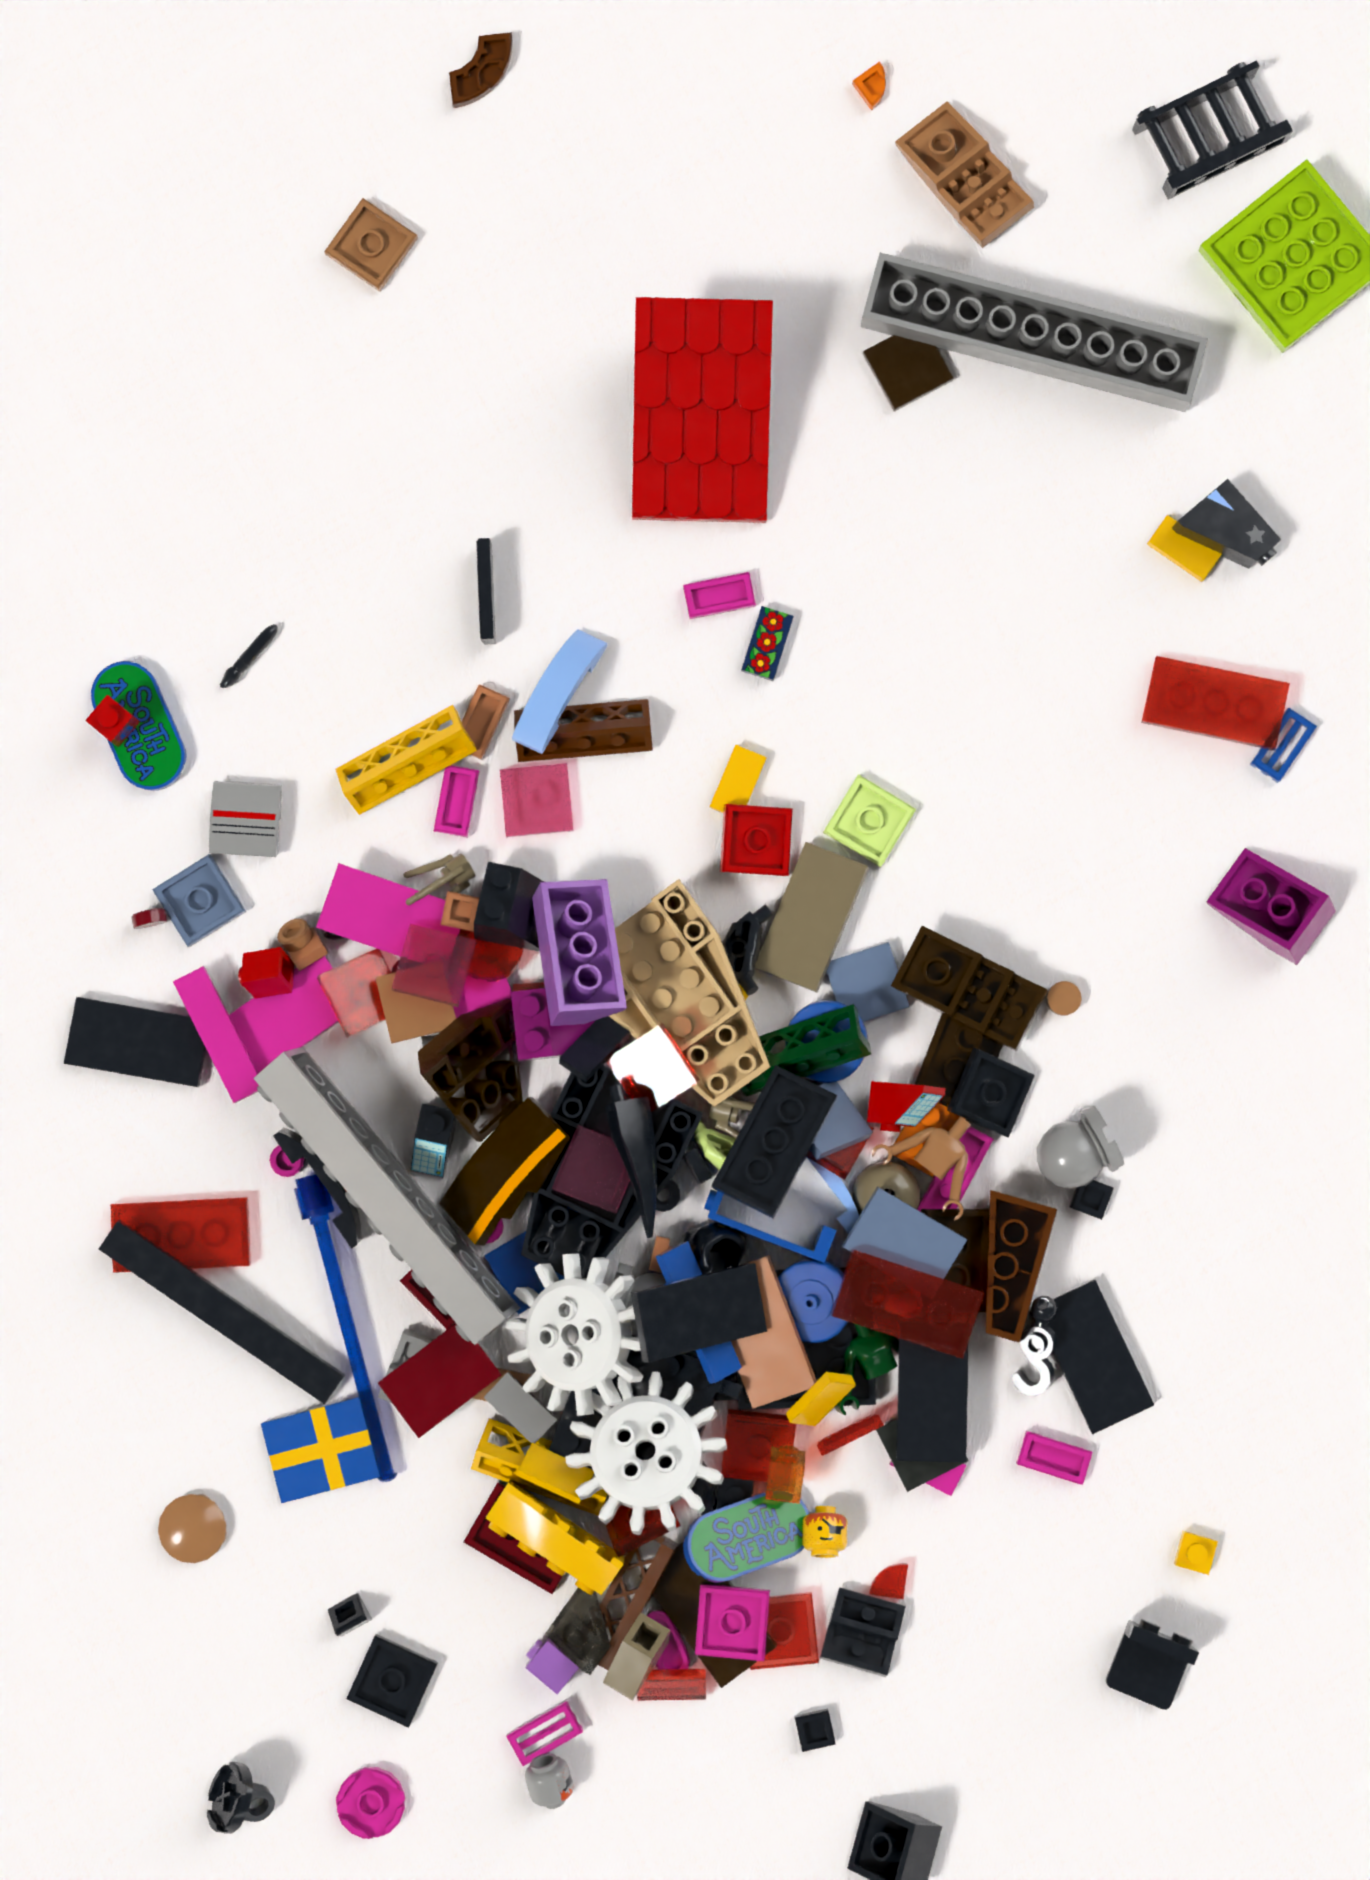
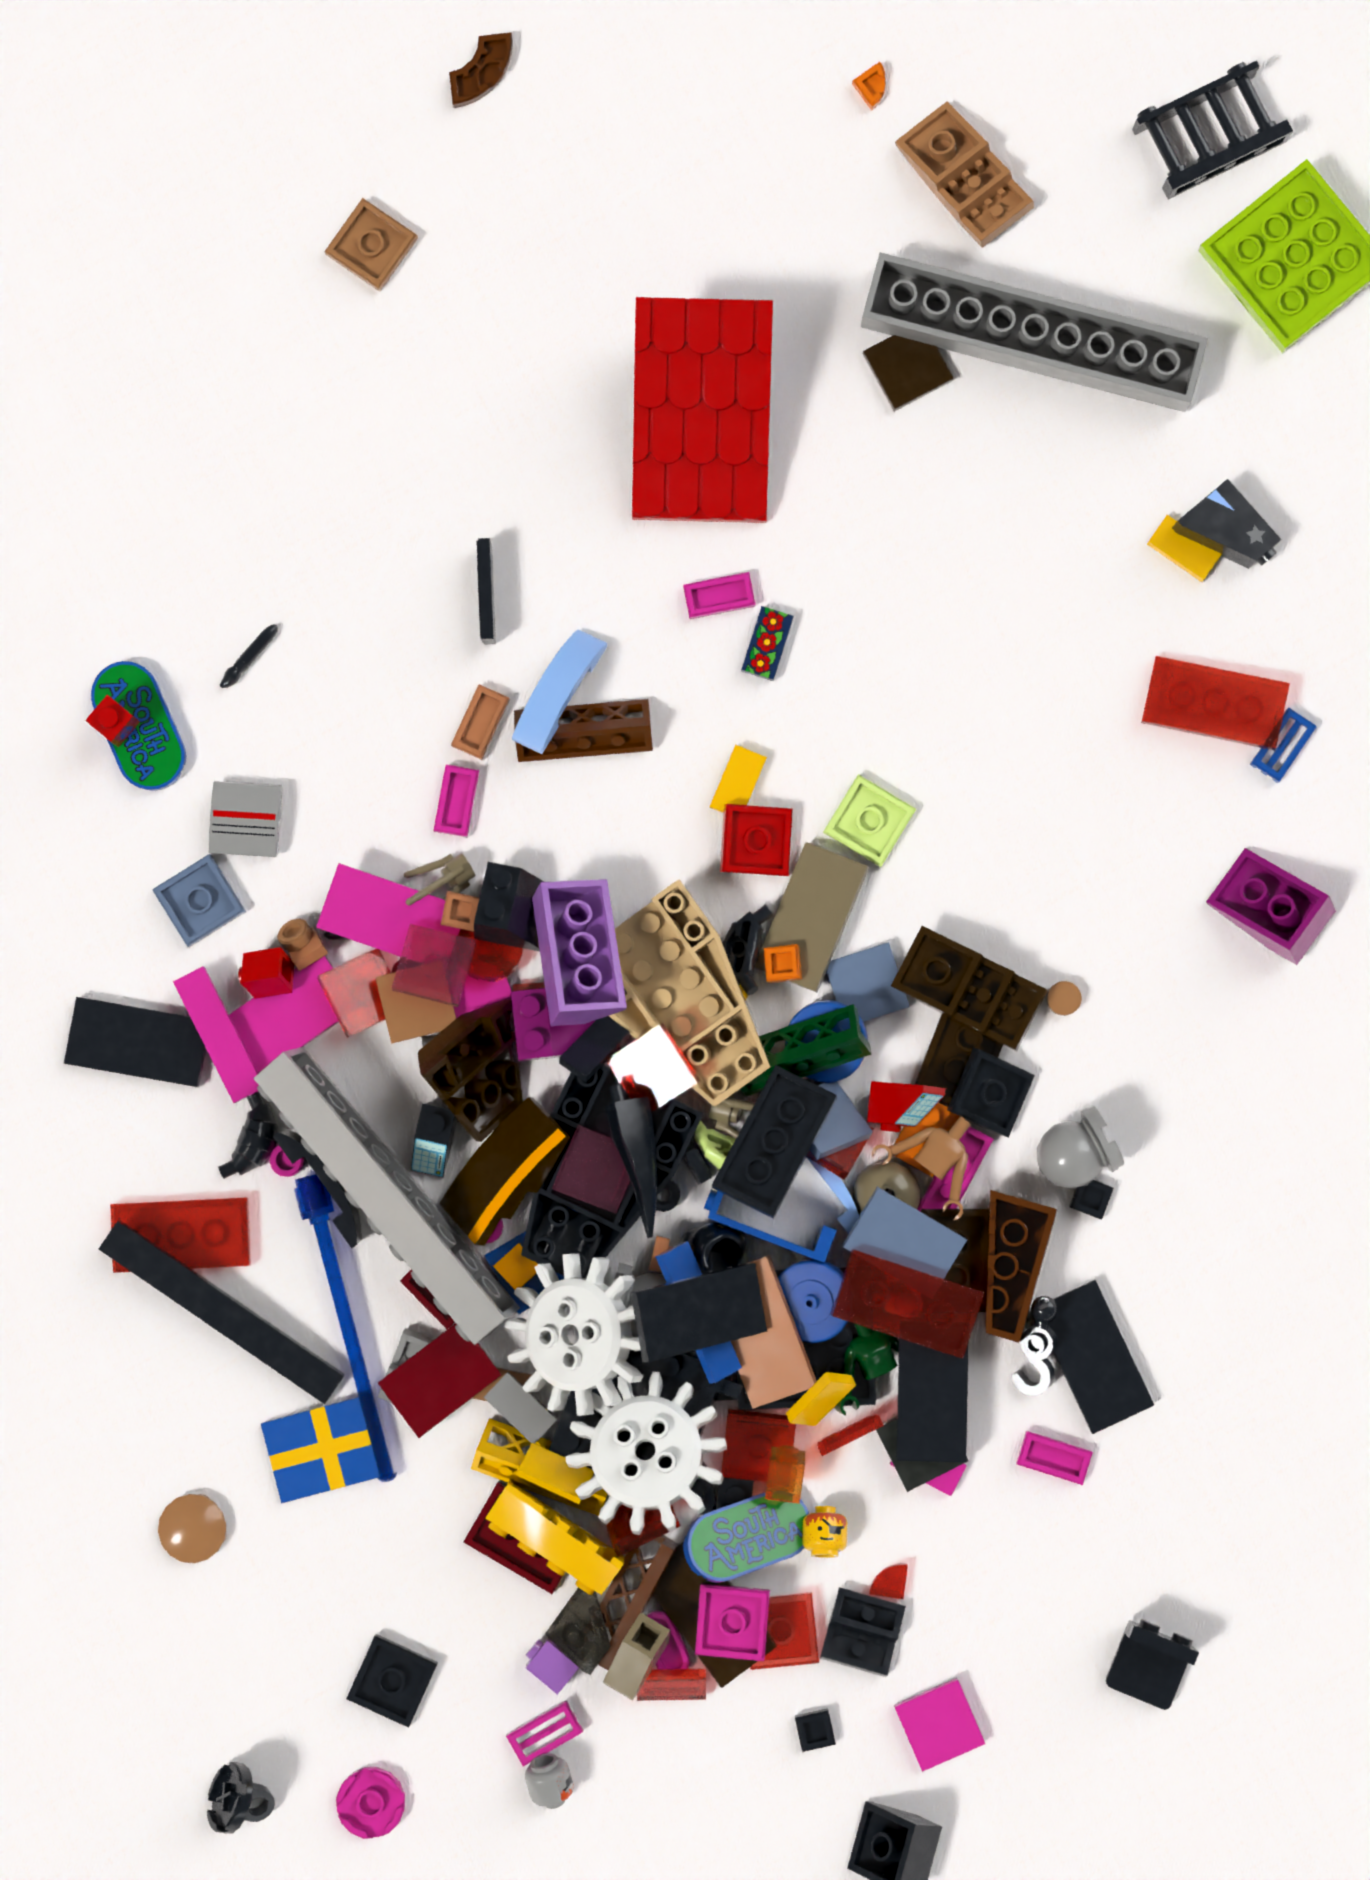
dark red tile [131,908,167,929] -> none
black slope [328,1593,373,1636] -> none
yellow fence [335,704,477,815] -> none
clear pink tile [500,763,574,838] -> none
yellow plate [1174,1530,1218,1575] -> none
none -> black piece [218,1092,278,1179]
none -> light orange tile [493,1243,538,1290]
none -> orange tile [764,944,802,983]
none -> dark pink tile [894,1678,986,1772]

